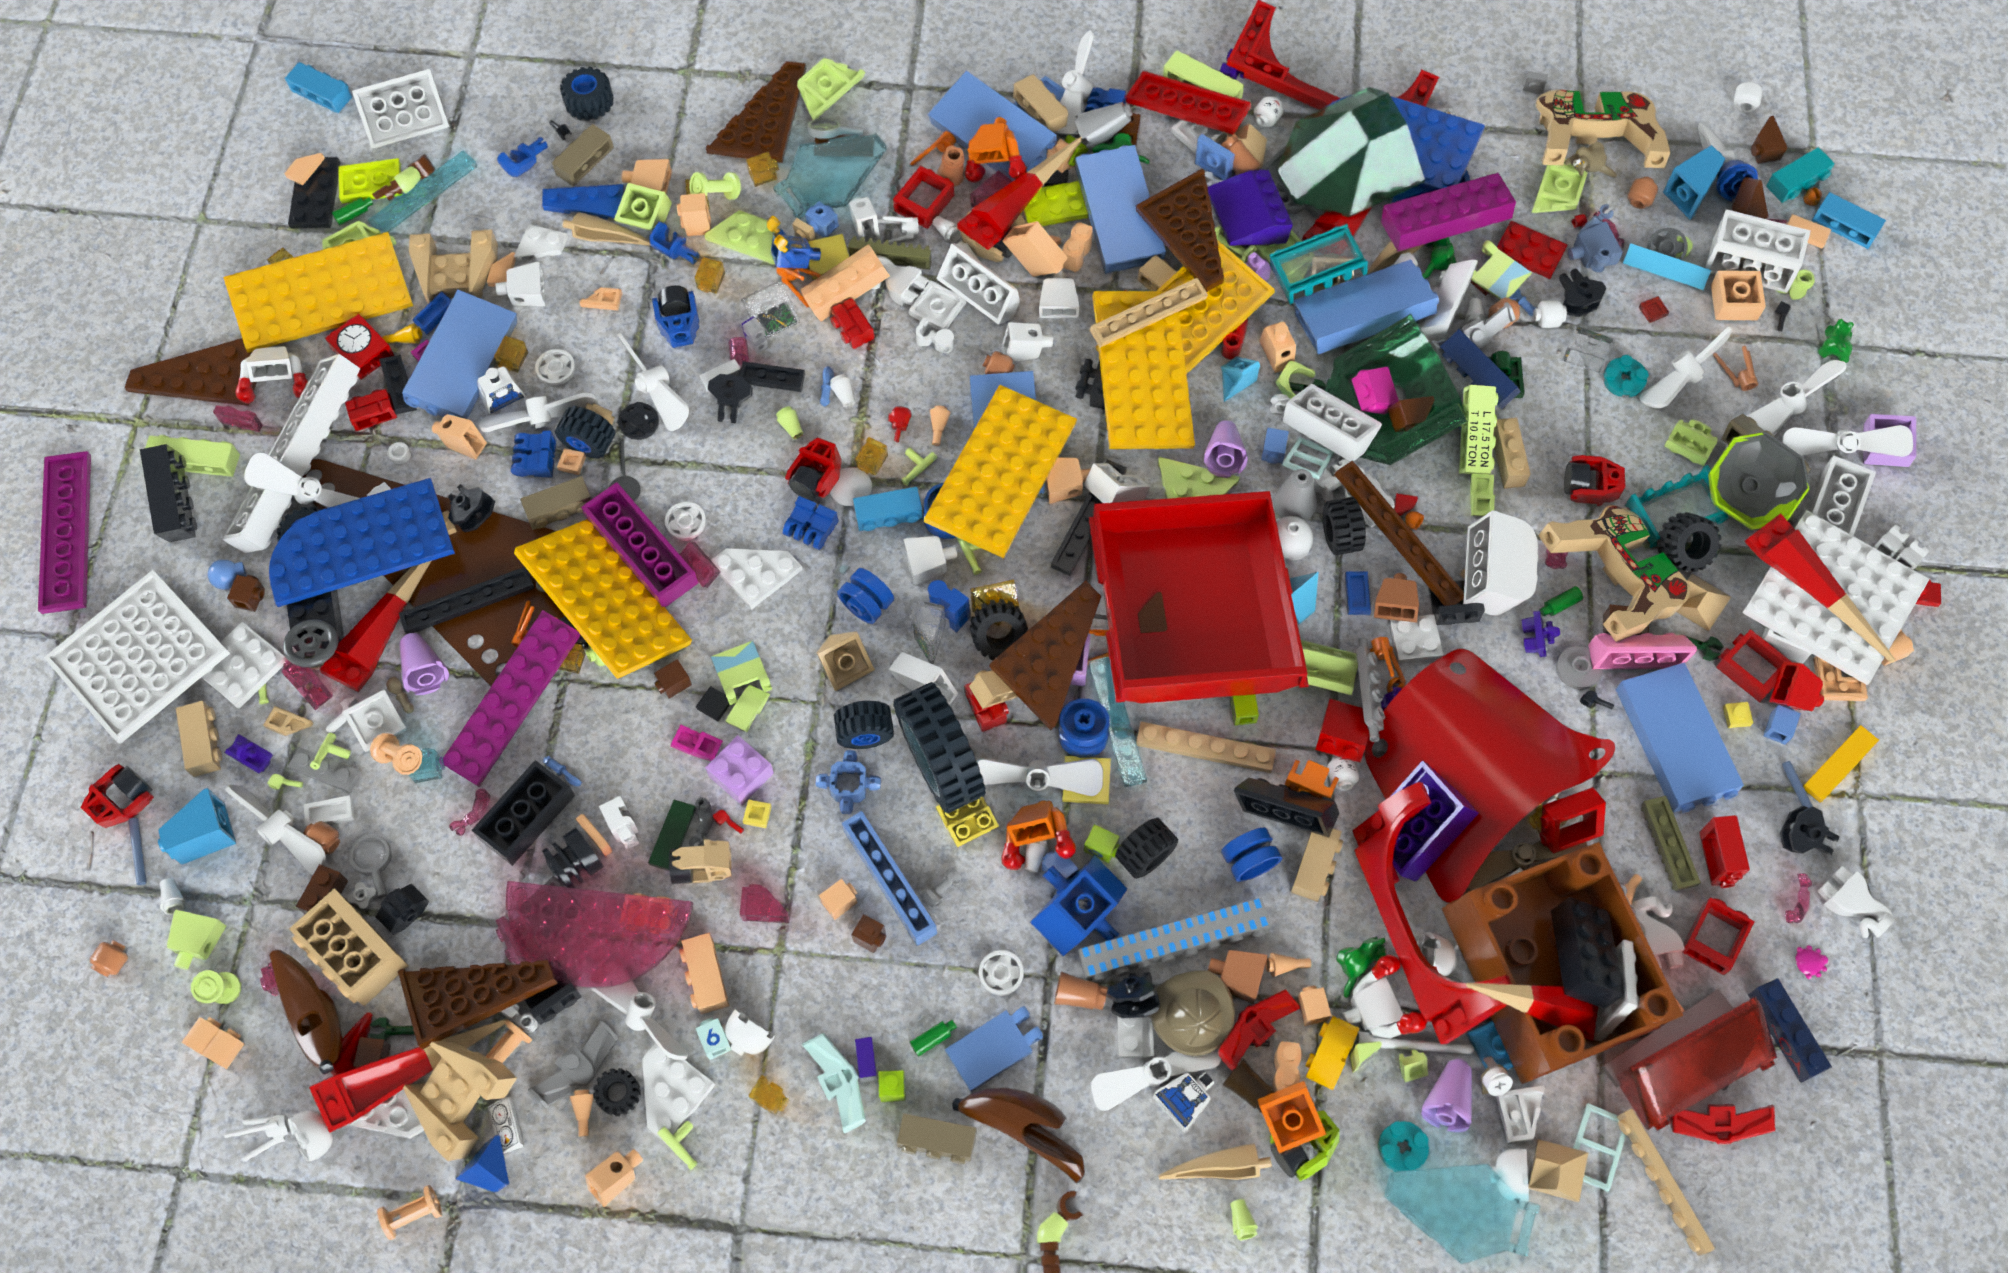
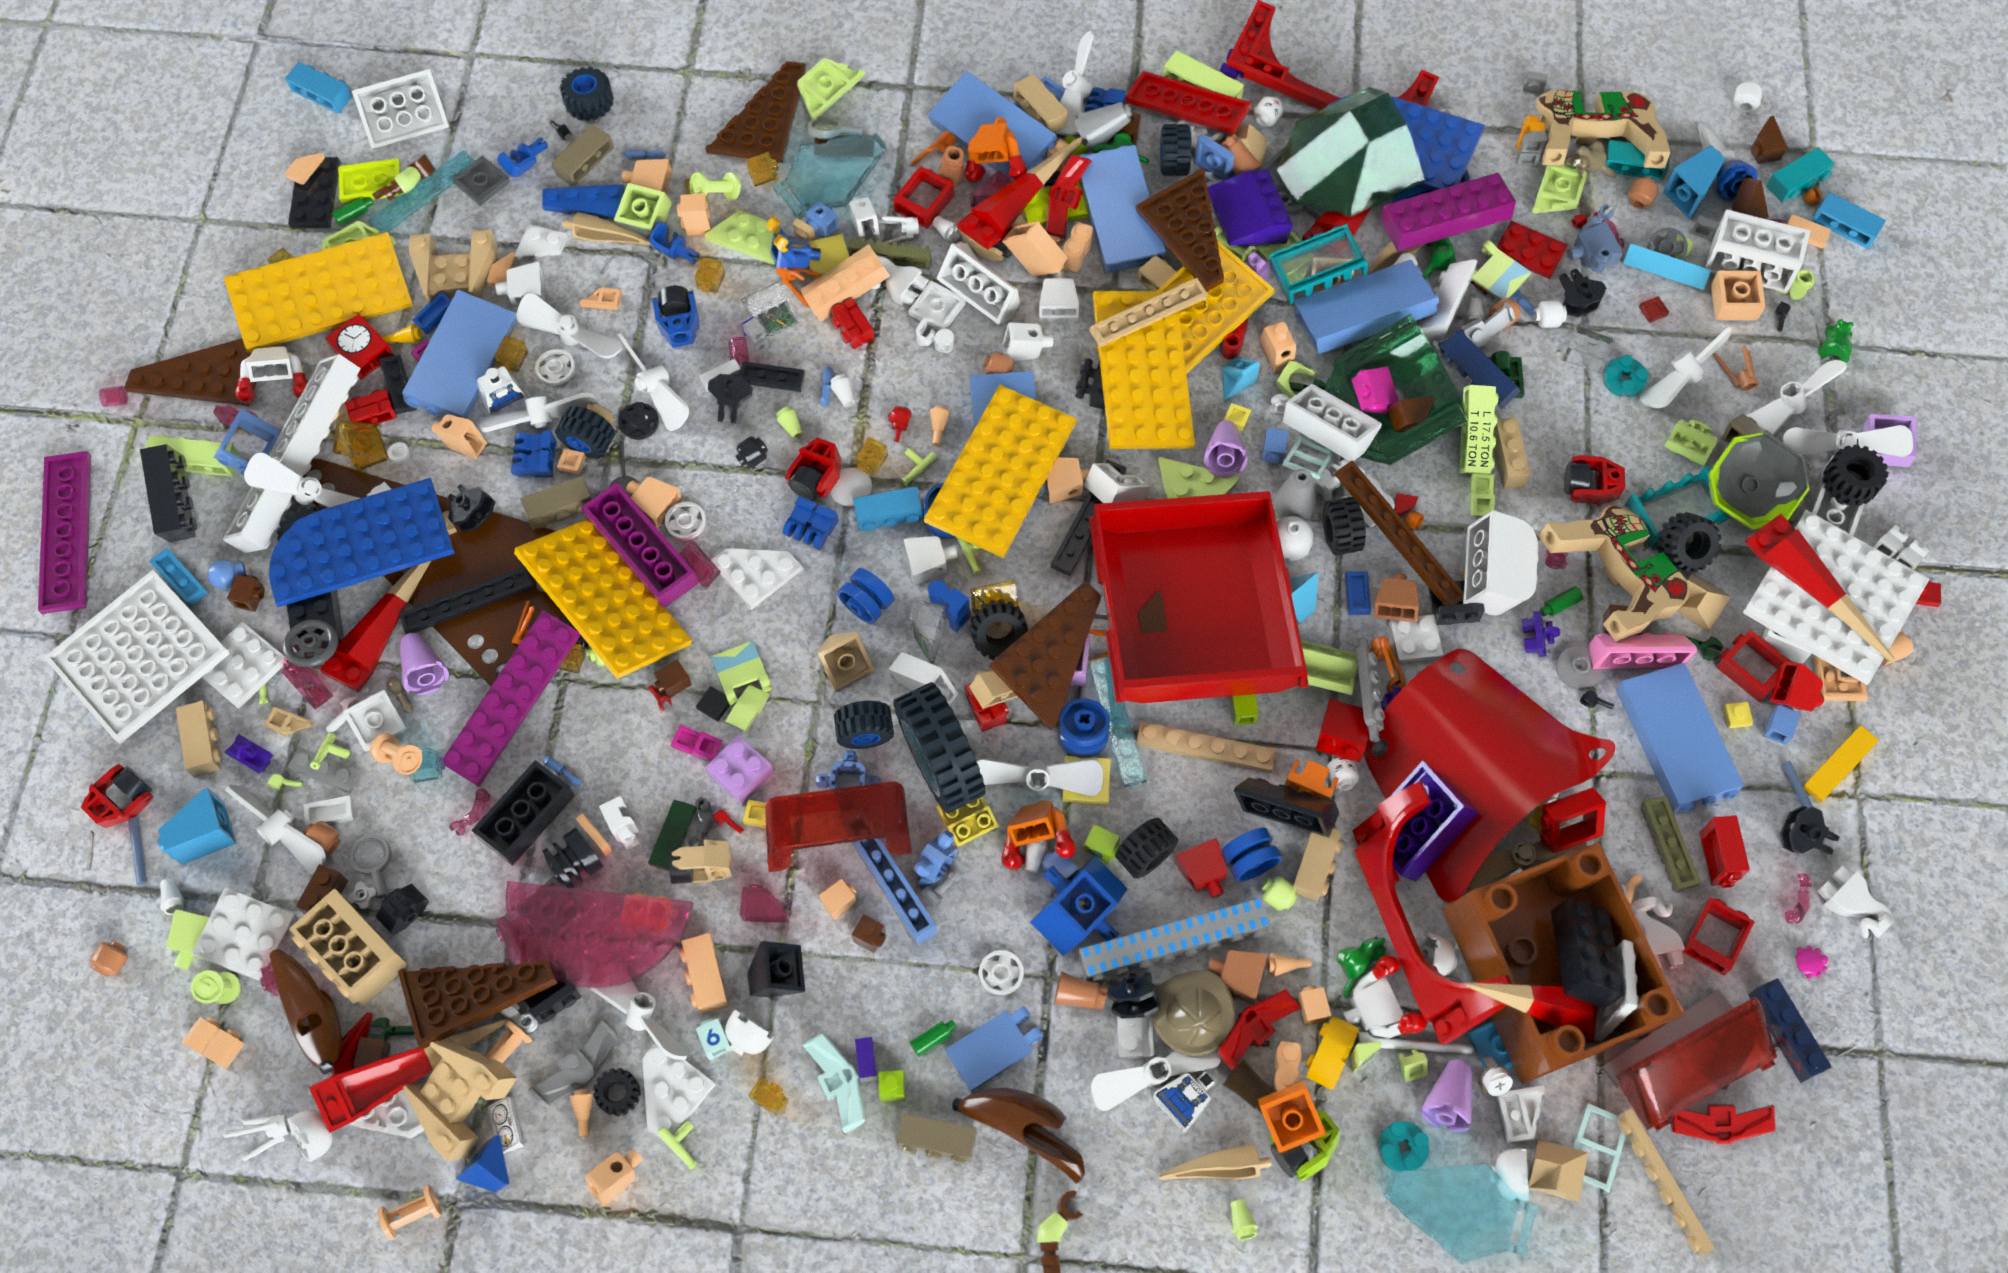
none -> clear pink beam [99,386,128,407]
none -> dark azure plate [149,548,208,607]
none -> white plate [191,887,293,982]
none -> medium blue window [213,409,281,476]
none -> clear yellow slope [332,420,389,471]
none -> dark grey plate [452,156,510,206]
none -> white piece [517,293,623,358]
none -> medium blue piece [625,149,666,160]
none -> light nougat torso [626,477,682,529]
none -> red hand [648,685,672,711]
none -> black head [735,436,769,468]
none -> black slope [748,941,805,998]
none -> clear red windscreen [765,781,912,872]
none -> medium blue piece [914,830,958,889]
none -> red plate [1046,154,1092,239]
none -> black wheel [1160,124,1191,176]
none -> red torso [1174,838,1227,899]
none -> light yellow plate [1224,403,1251,431]
none -> yellowish green head [1261,875,1298,911]
none -> light grey hips [1516,115,1546,166]
none -> teal brick [1605,140,1670,180]
none -> light grey plate [1690,215,1718,241]
none -> black tyre [1822,445,1889,506]

